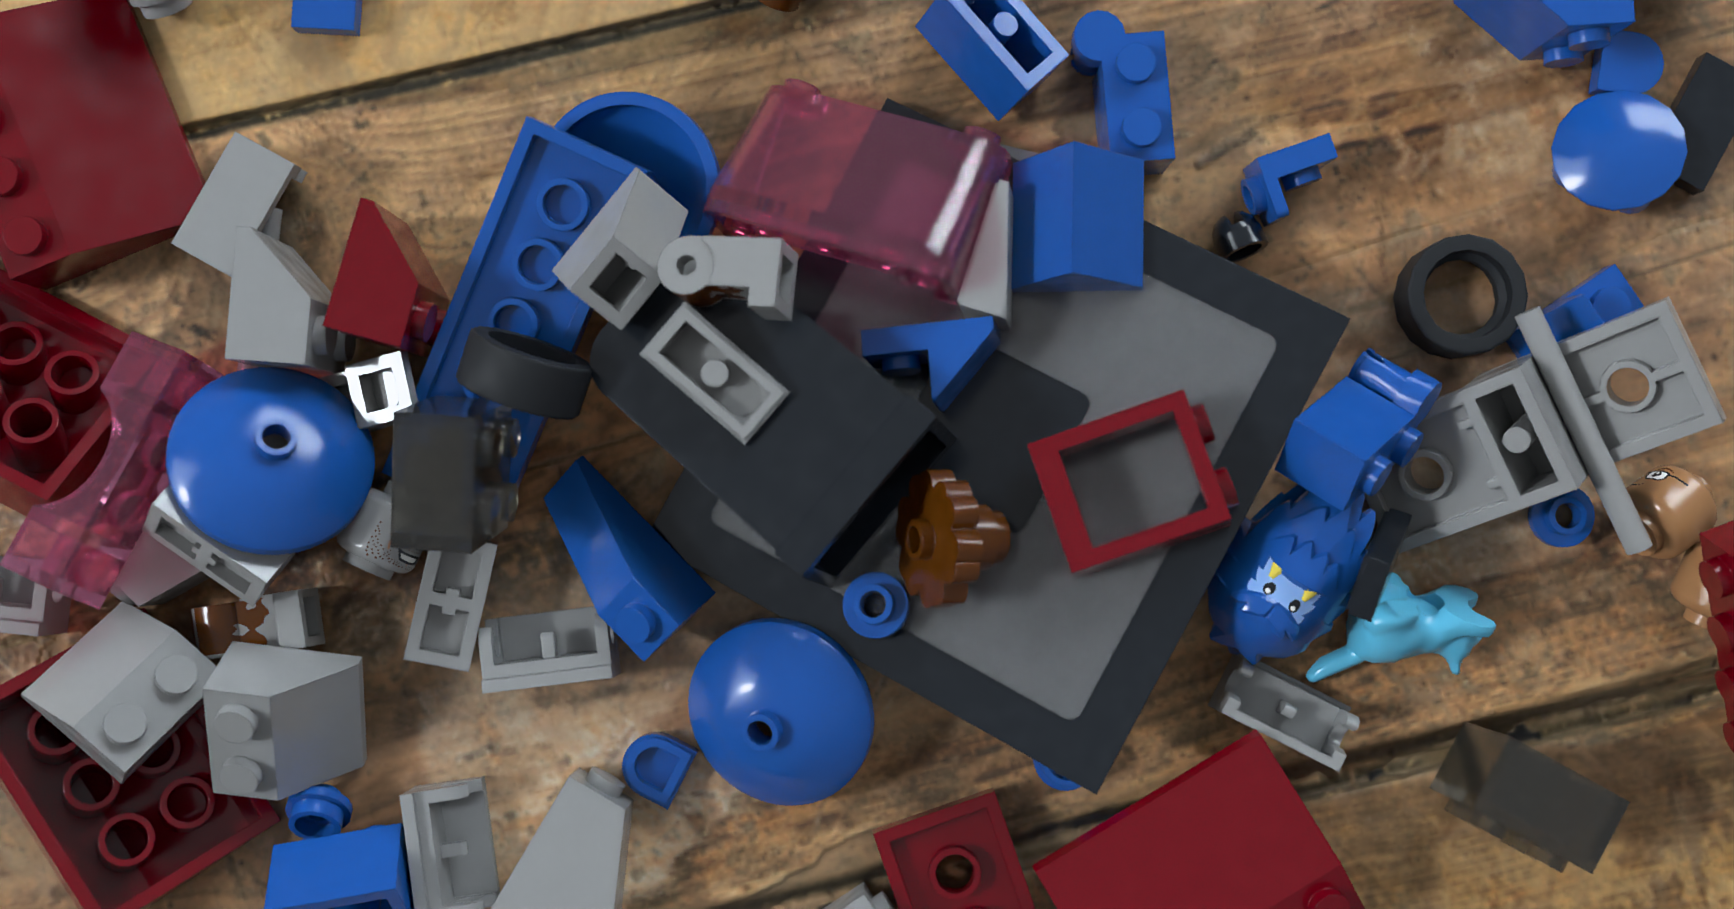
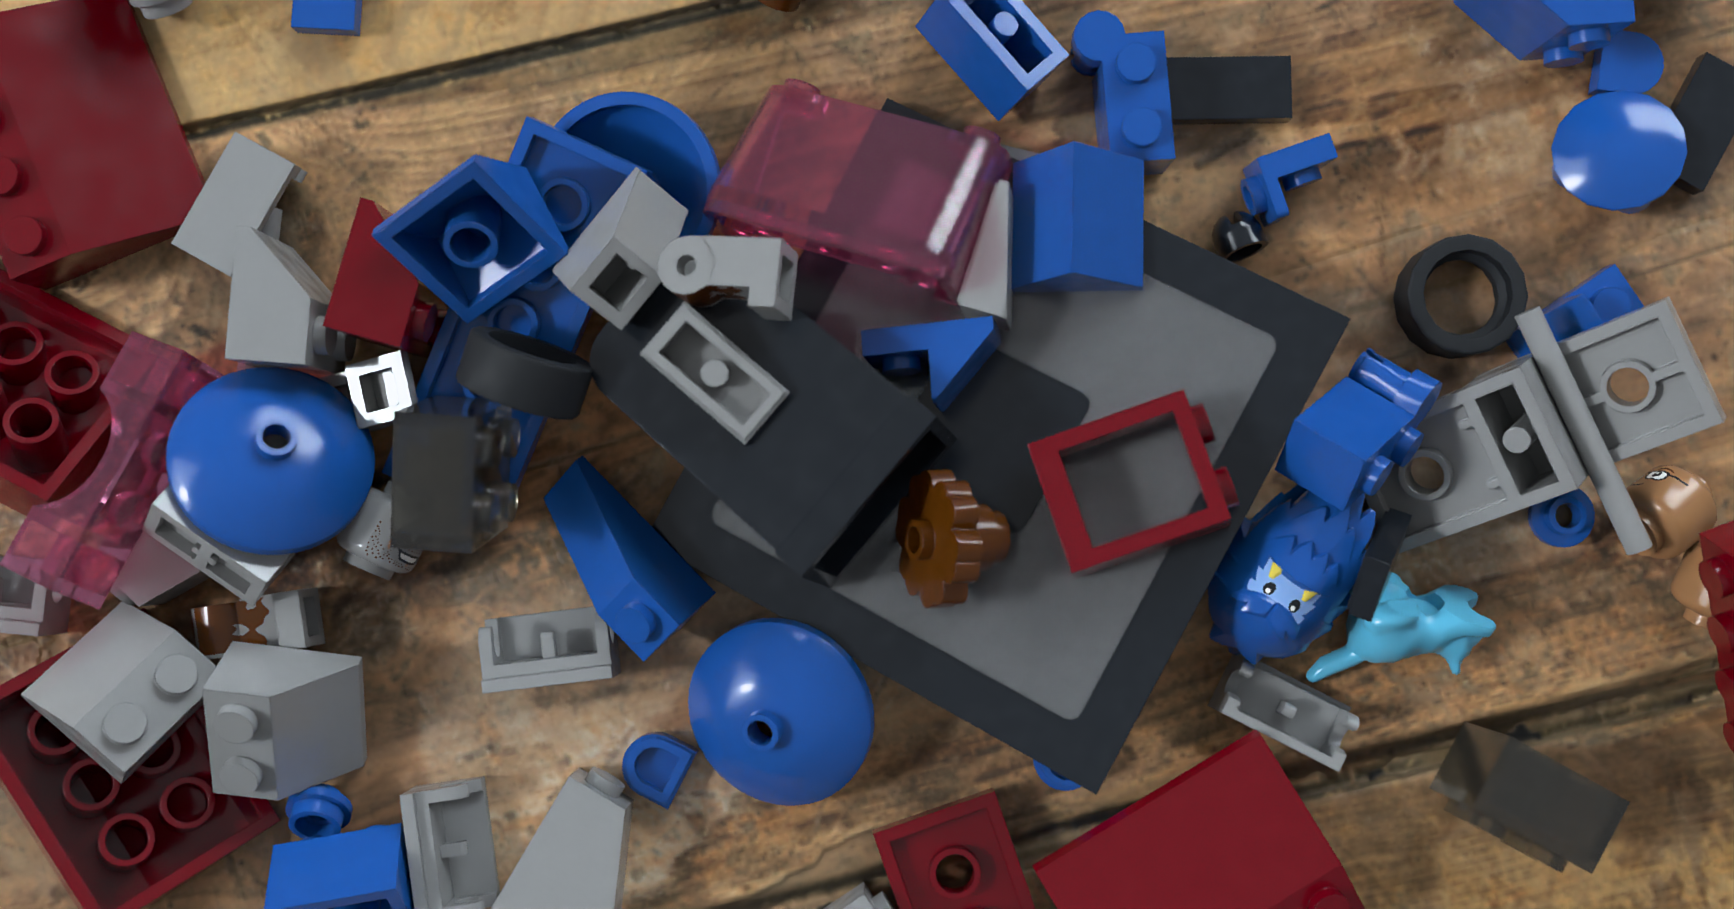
light grey hinge [403,528,498,672] -> none
blue plate [843,572,910,639] -> none
none -> blue slope [372,154,568,324]
none -> black tile [1166,56,1292,125]

